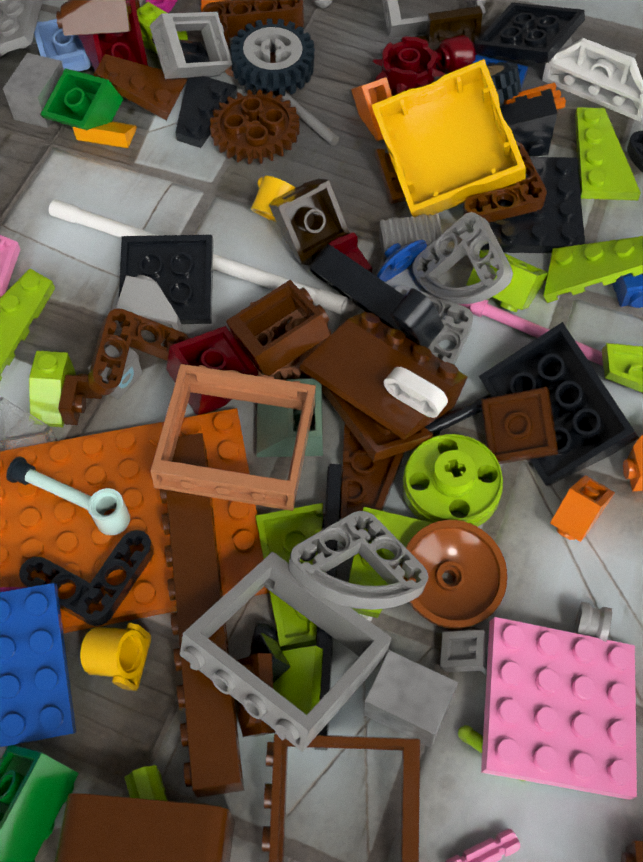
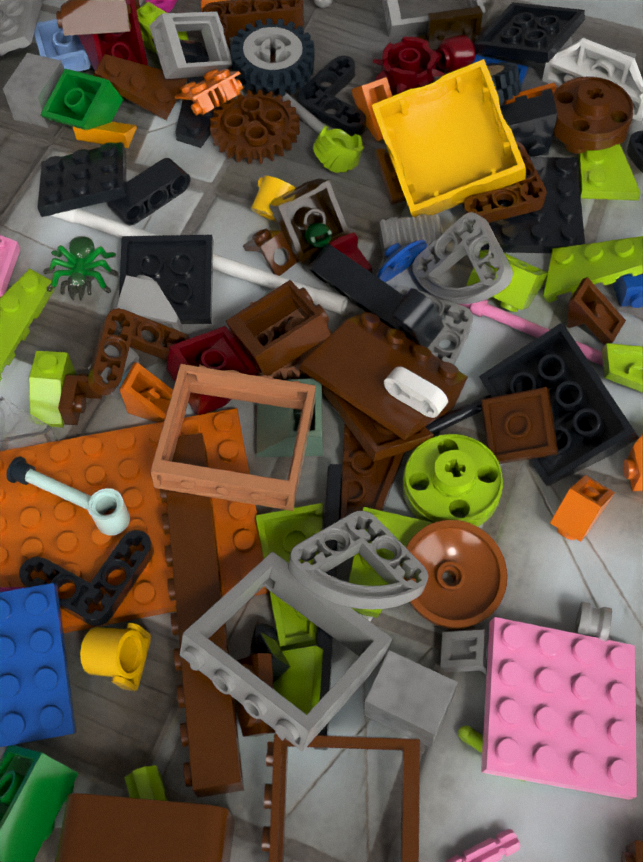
none -> black plate [37,142,127,217]
none -> animal [43,236,119,300]
none -> black beam [107,158,191,225]
none -> orange slope [119,362,173,423]
none -> orange hinge [174,69,243,115]
none -> reddish brown bracket [243,228,299,276]
none -> black beam [298,56,366,136]
none -> dark green hinge [305,222,332,248]
none -> lime hair [313,126,364,173]
none -> reddish brown piece [553,76,633,154]
none -> reddish brown slope [567,277,626,345]

